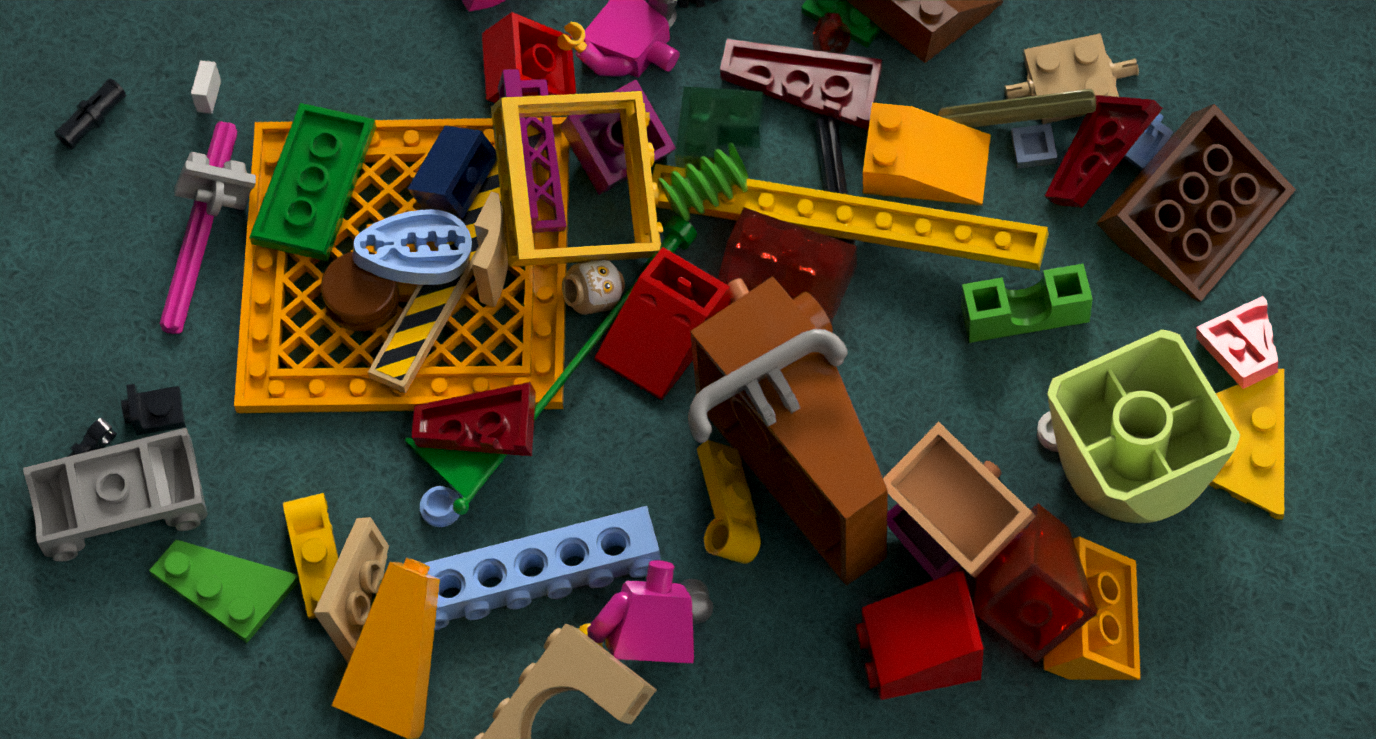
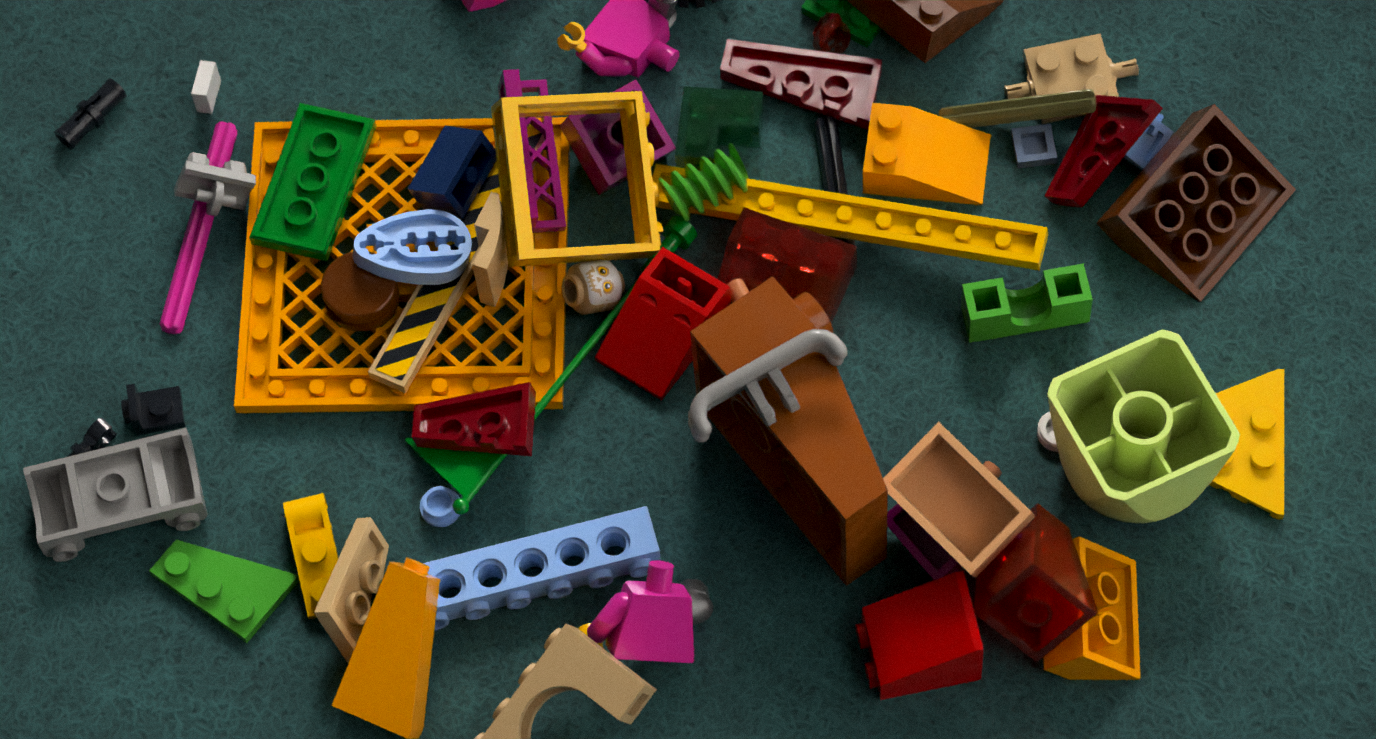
red slope [482,12,576,103] -> none
yellow plate [697,440,761,564] -> none
wing [1196,296,1278,389] -> none

